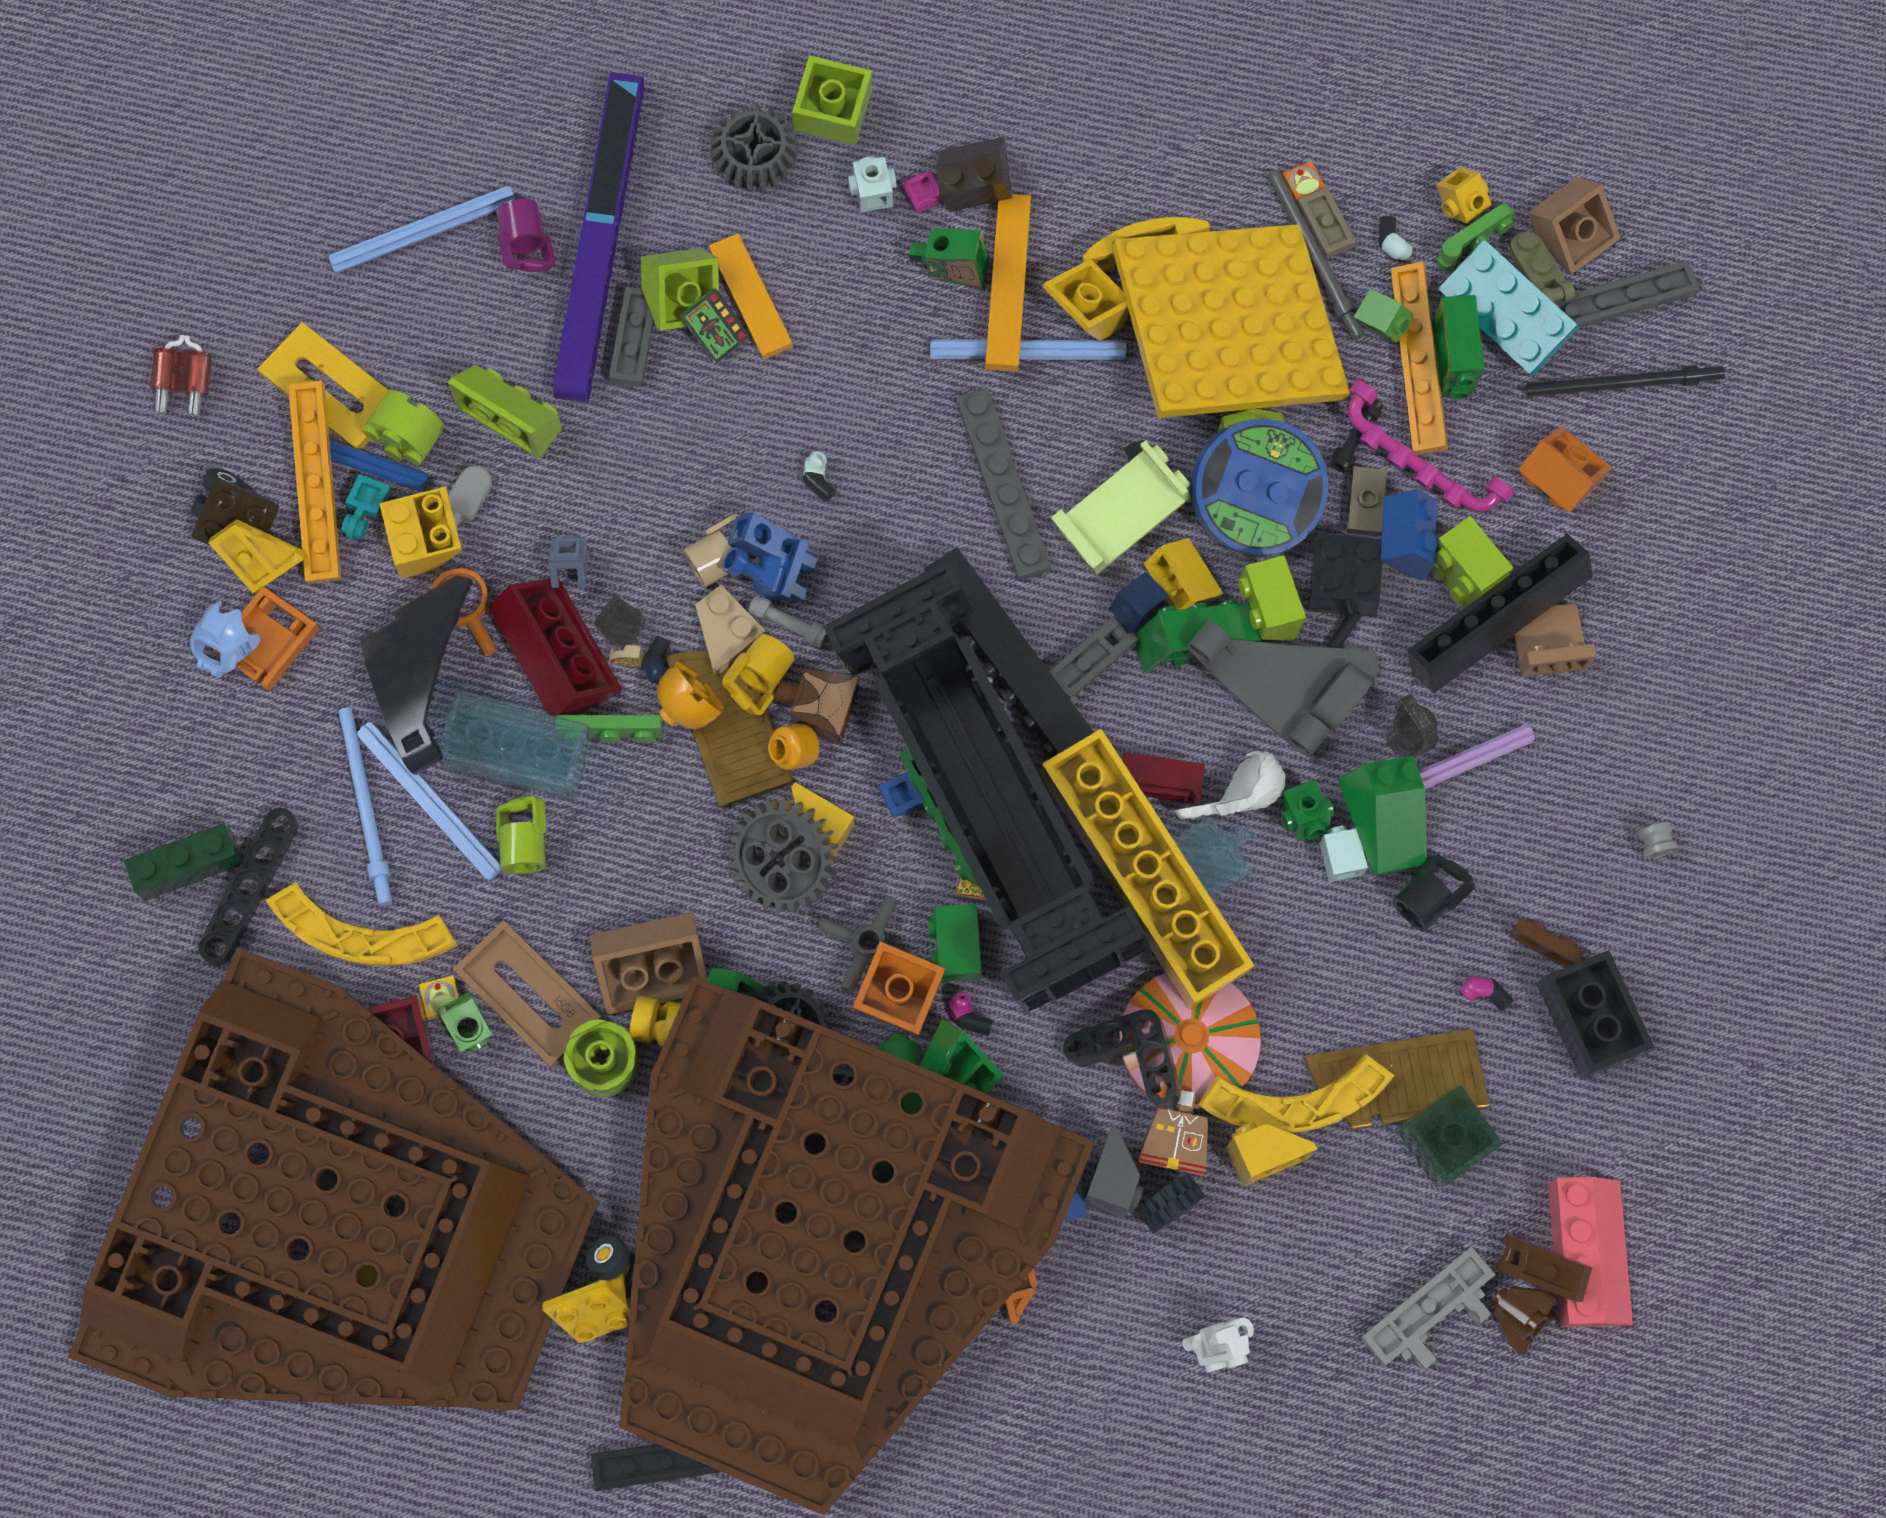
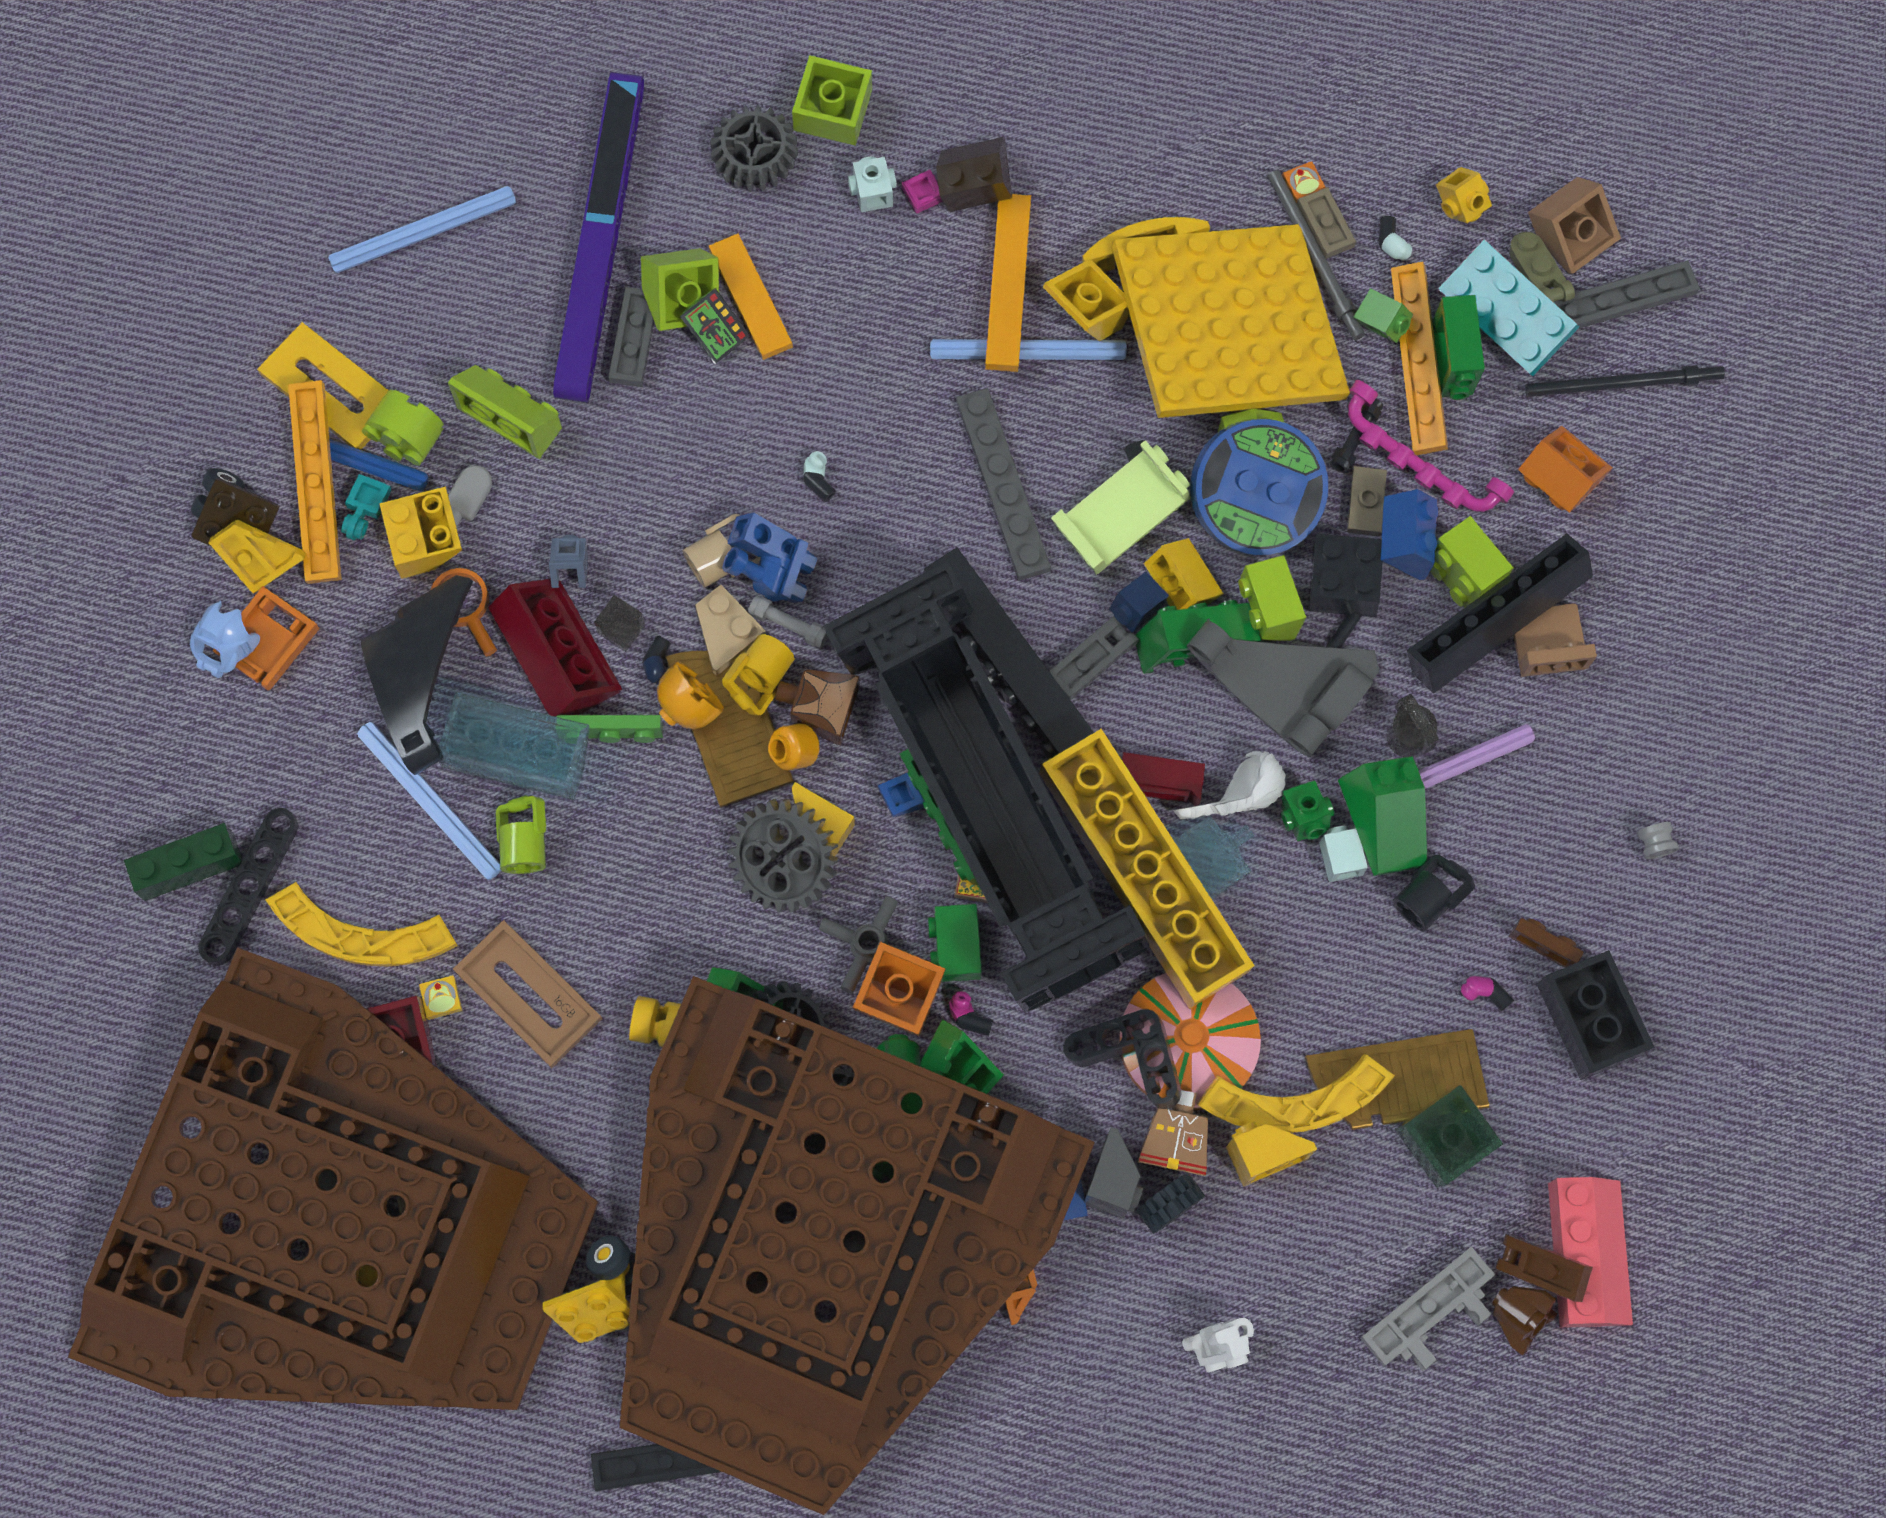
clear red piece [150,335,212,416] -> none
light blue bar [338,708,392,906] -> none
bright green brick [438,991,492,1052] -> none
magenta piece [496,199,555,272] -> none
lime brick [564,1019,639,1097] -> none
medium nougat slope [590,912,707,1015] -> none
tan tile [608,645,644,668] -> none
green torso [909,229,989,289] -> none
bright green plate [1437,203,1516,271] -> none

